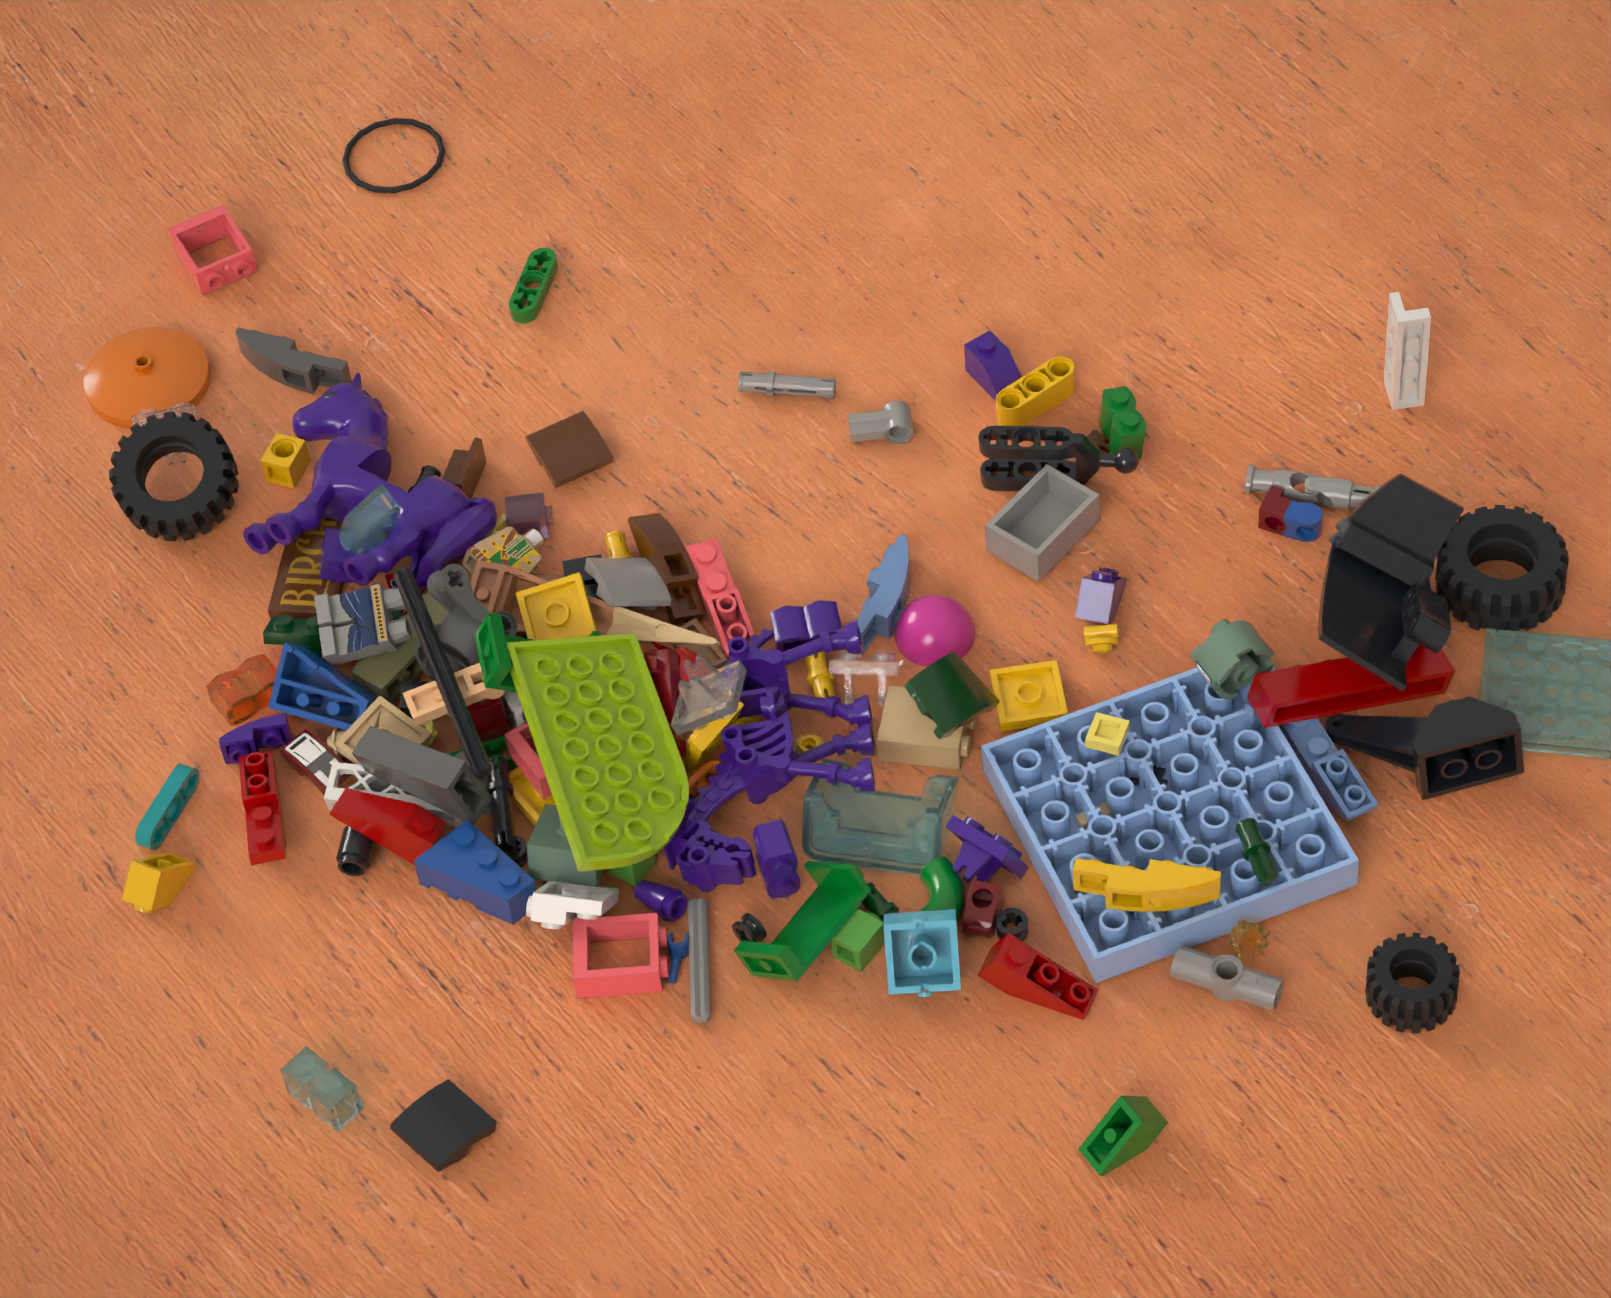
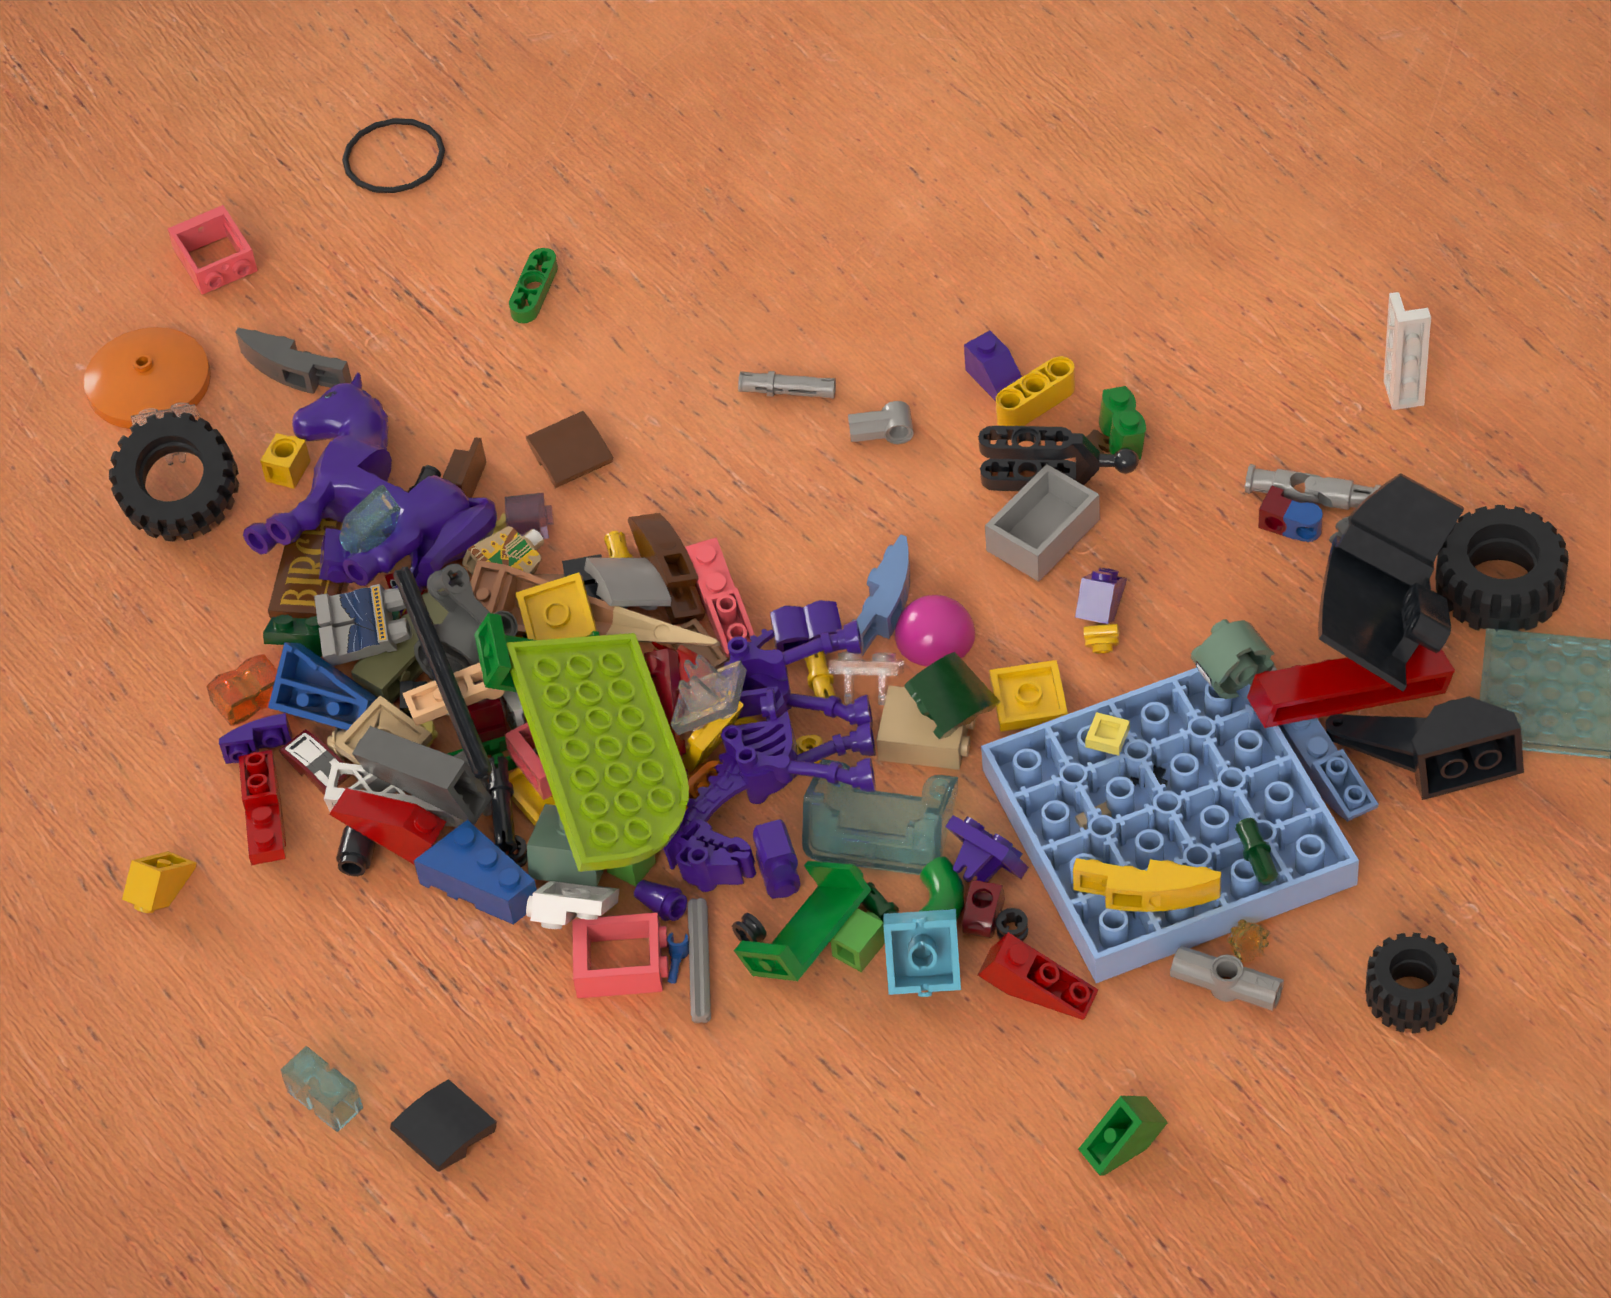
teal beam [135,763,200,850] -> none

